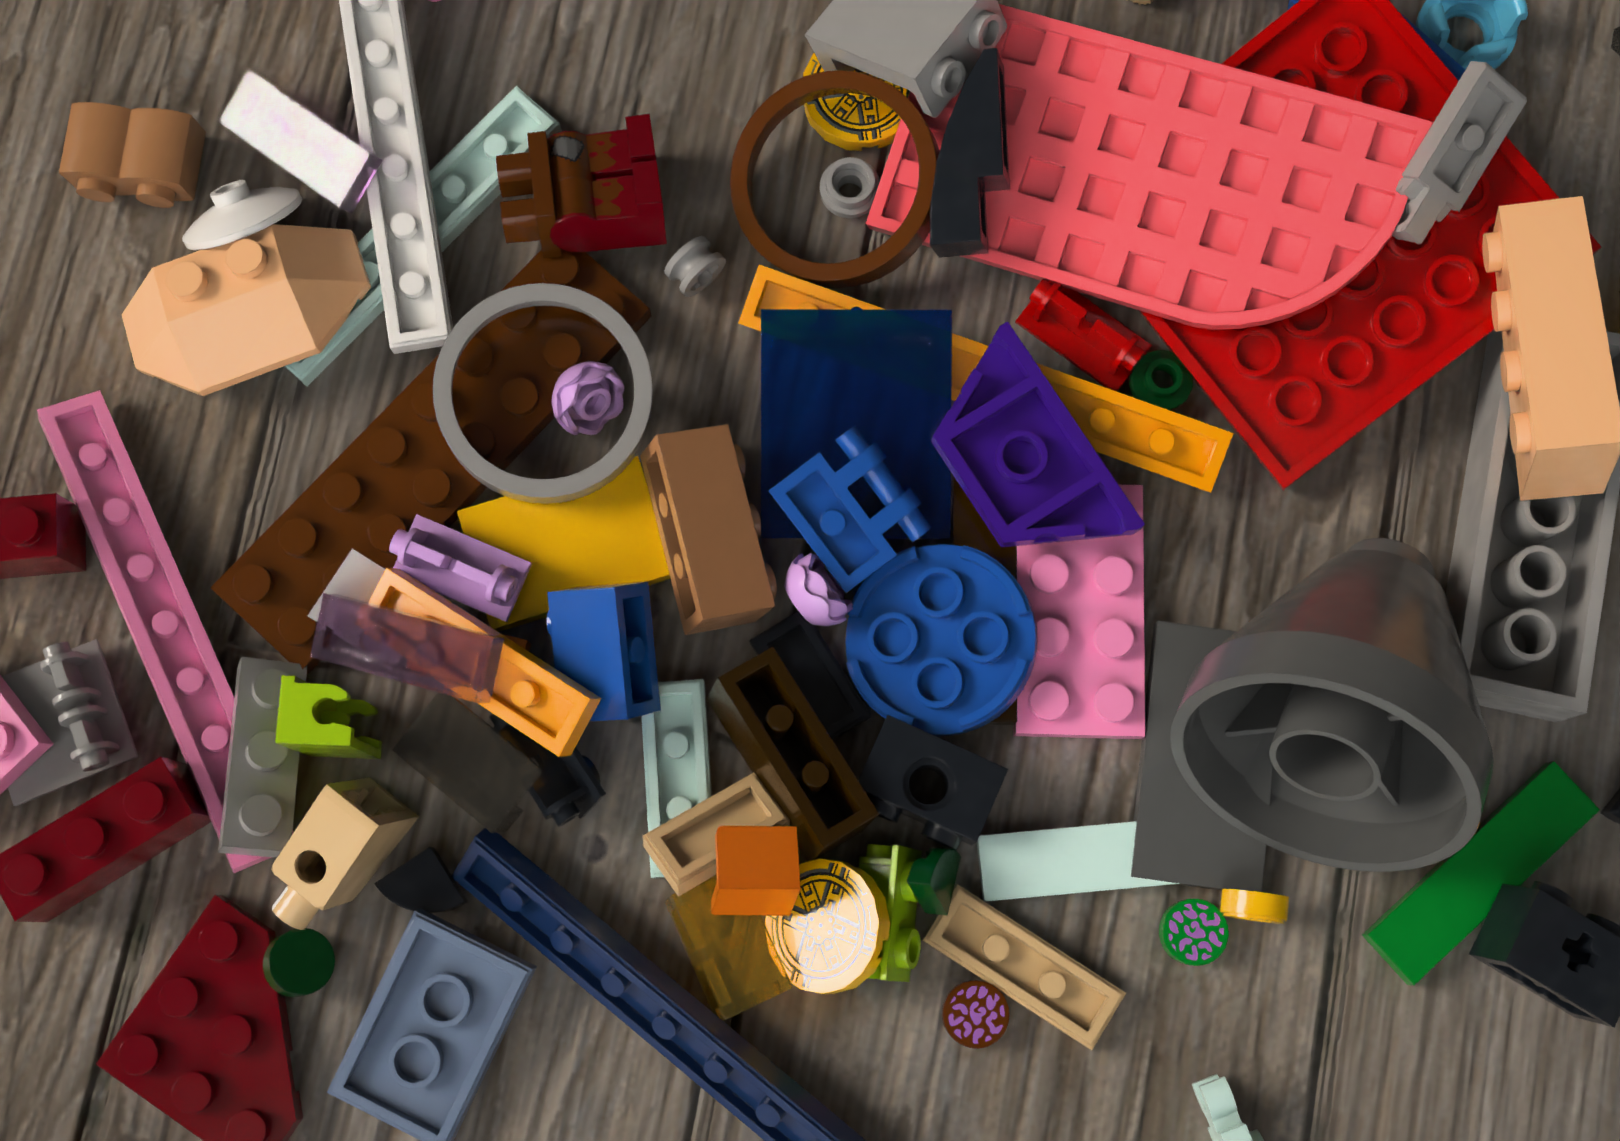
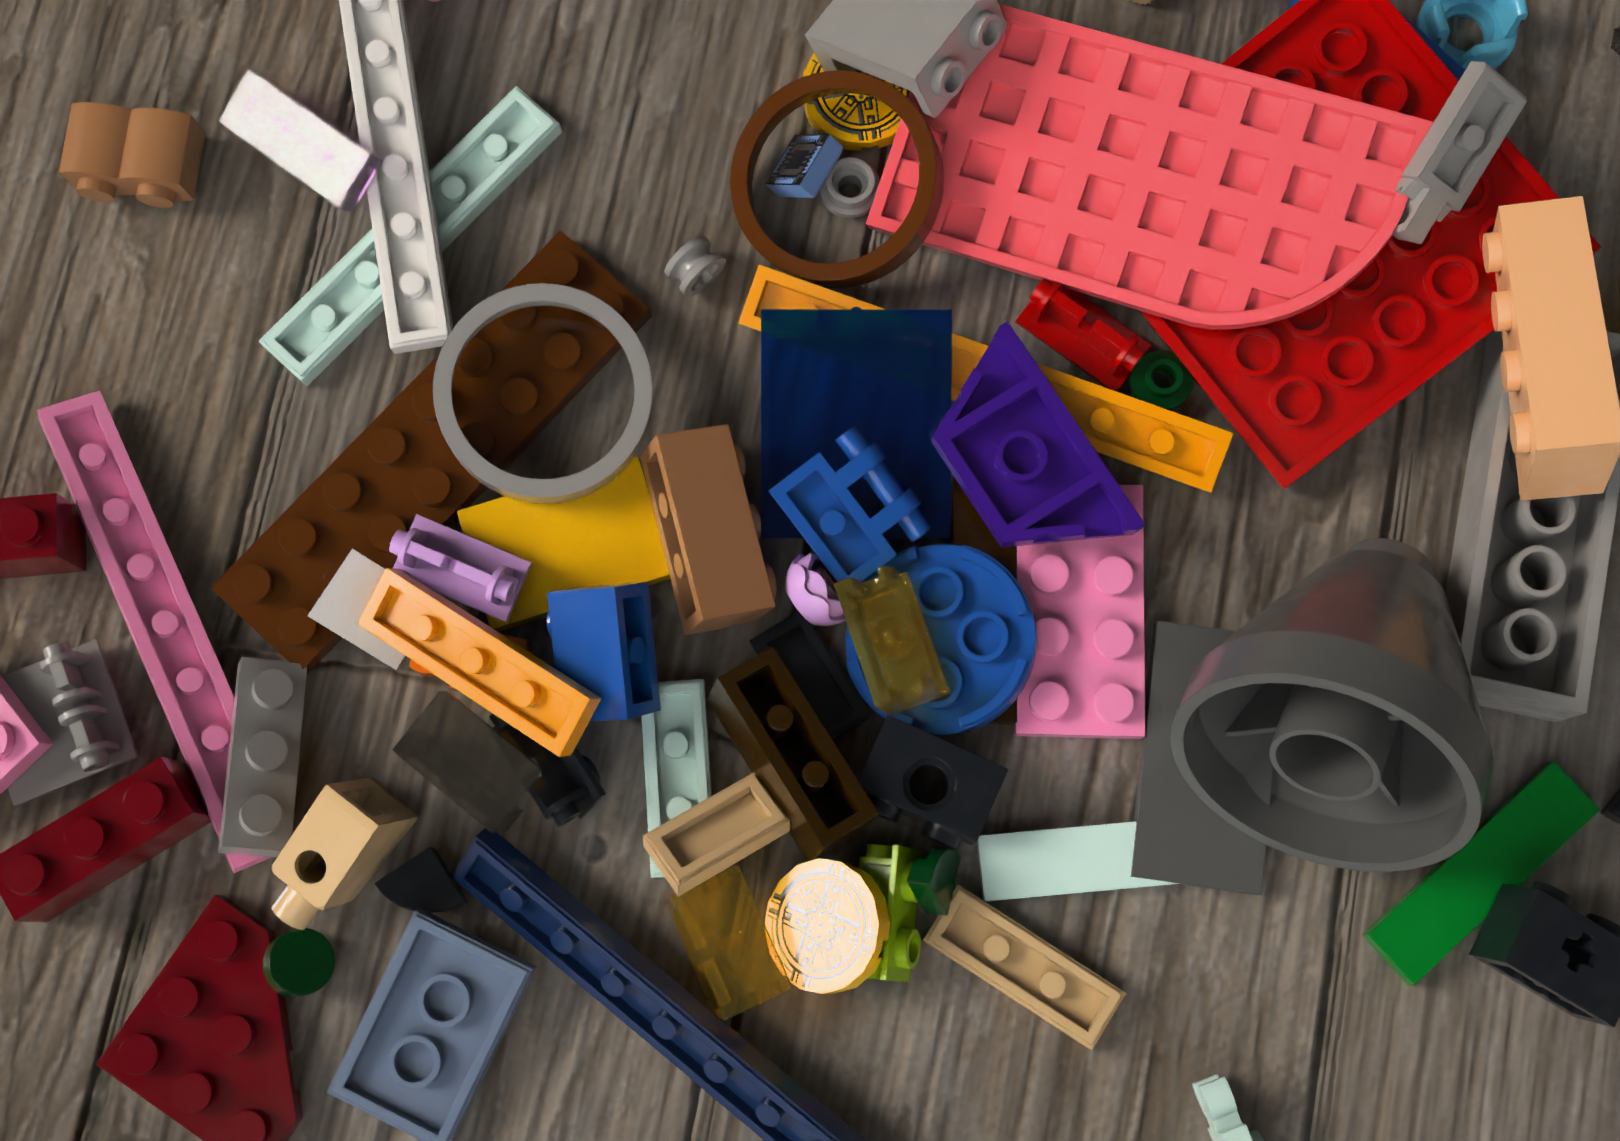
light nougat wedge [122,224,371,396] -> none
white dish [182,180,302,250] -> none
lime hinge [275,675,382,759] -> none
tile [310,593,504,703] -> none
hips [496,113,667,258] -> none
lavender plate [552,361,624,435] -> none
orange panel [711,825,801,916] -> none
black slope [930,48,1010,258] -> none
reddish brown tile [942,980,1009,1049] -> none
green tile [1159,899,1229,966] -> none
yellow tile [1220,889,1289,924] -> none
none -> tile [765,134,844,198]
none -> clear yellow hinge [834,566,950,716]

